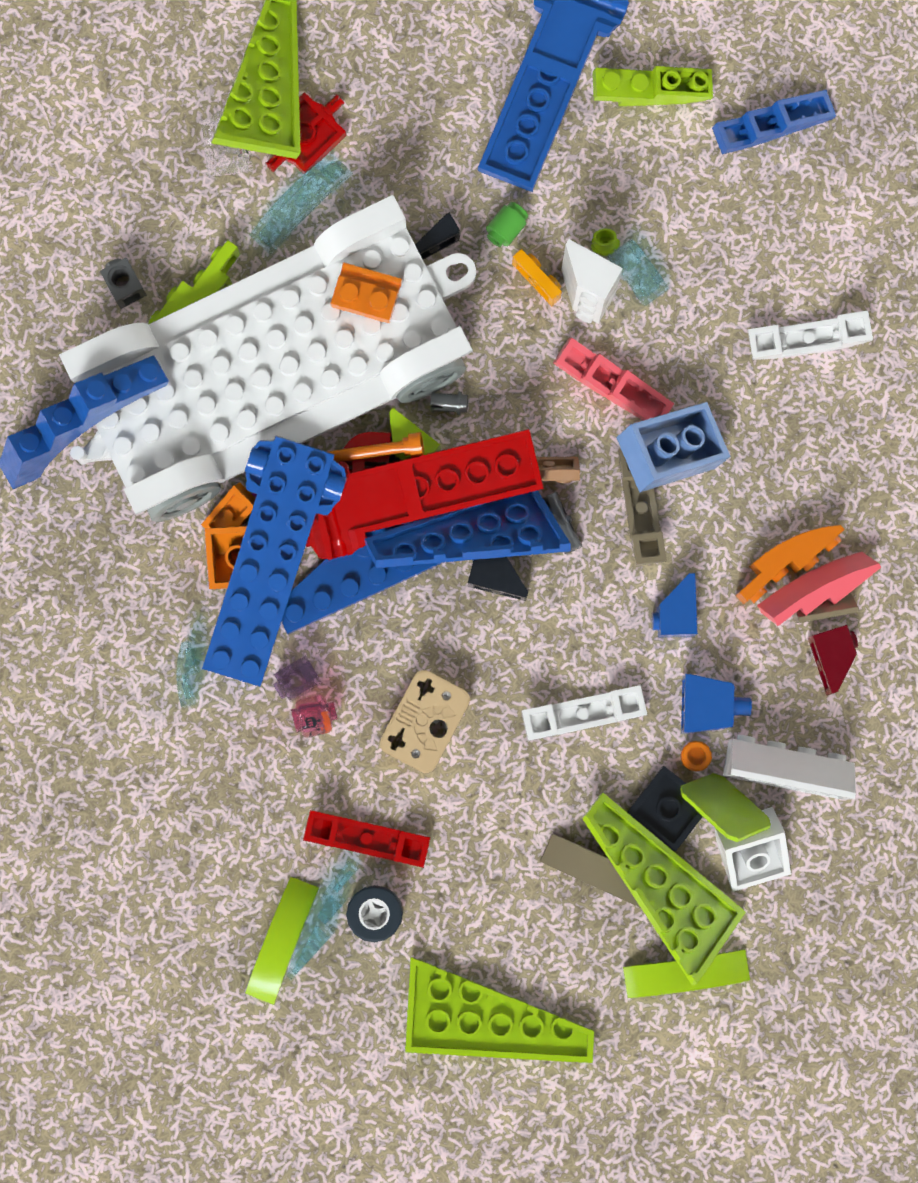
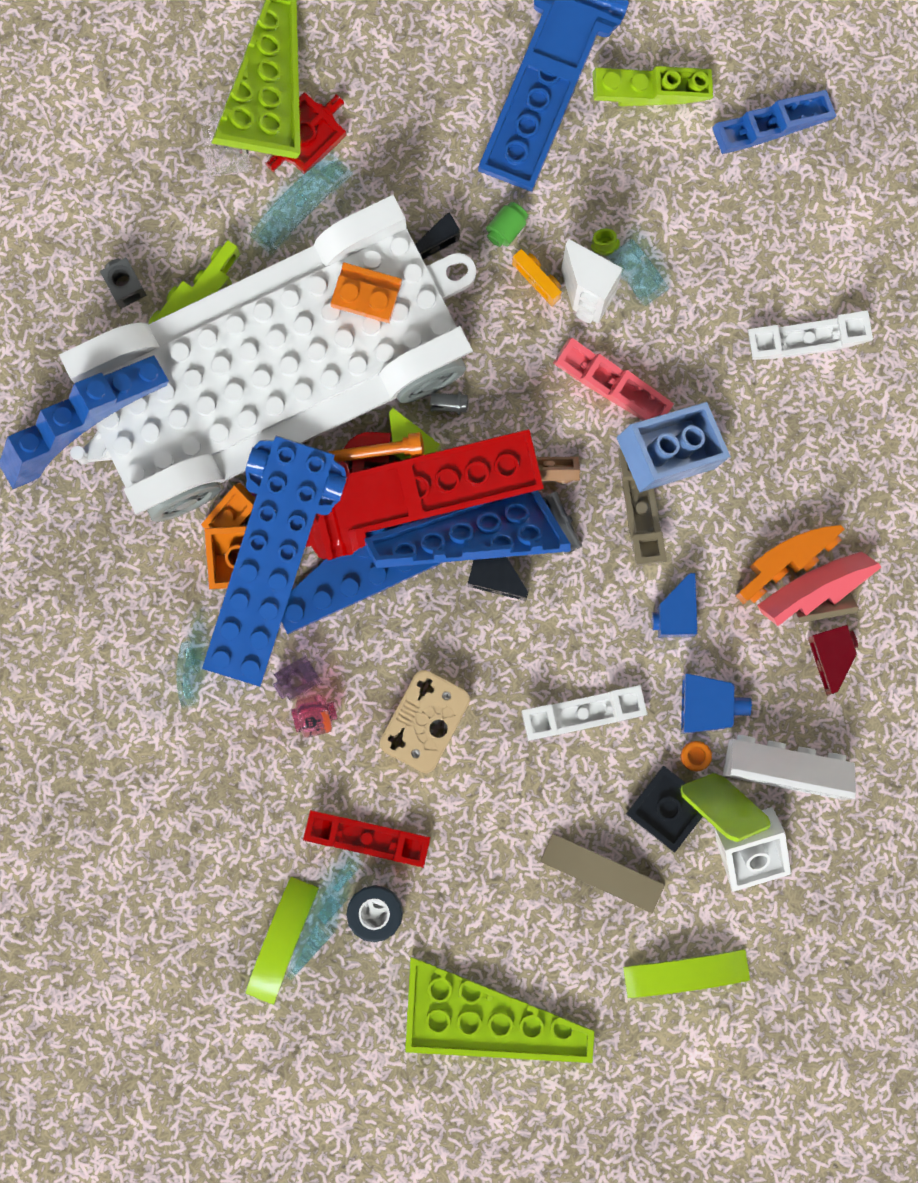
lime wing [582,793,746,986] -> none

